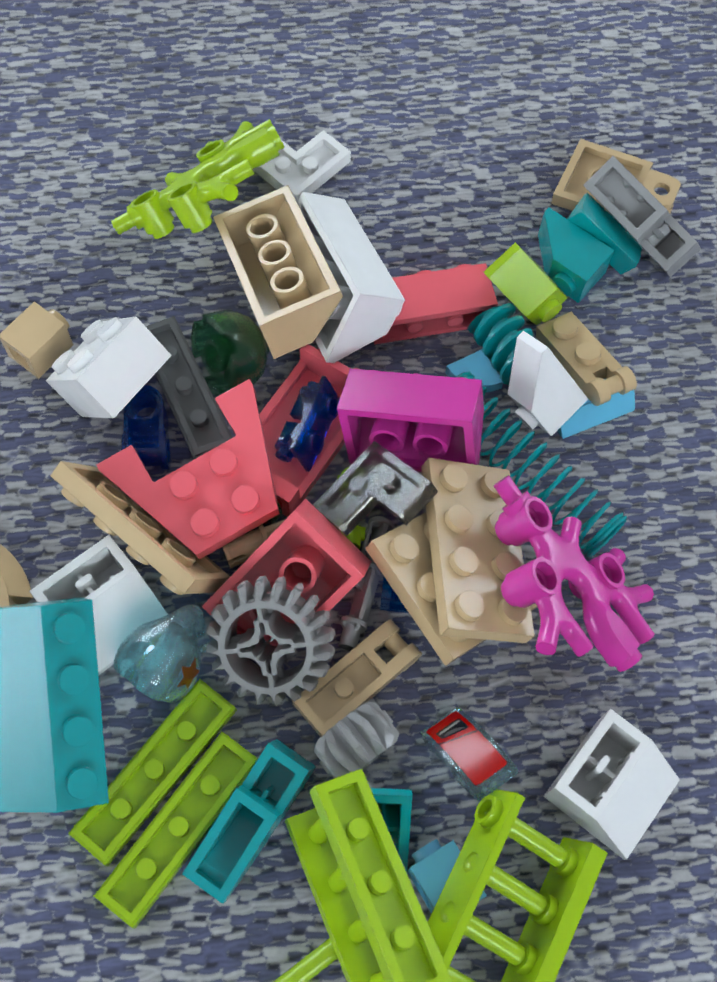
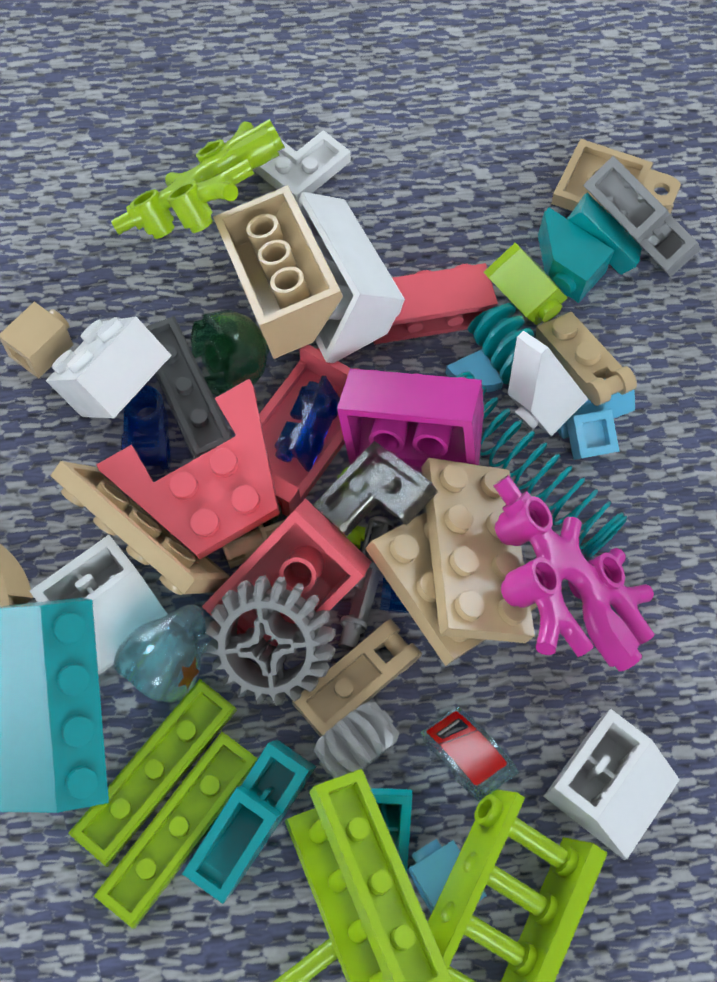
none -> medium azure plate [566,409,620,460]

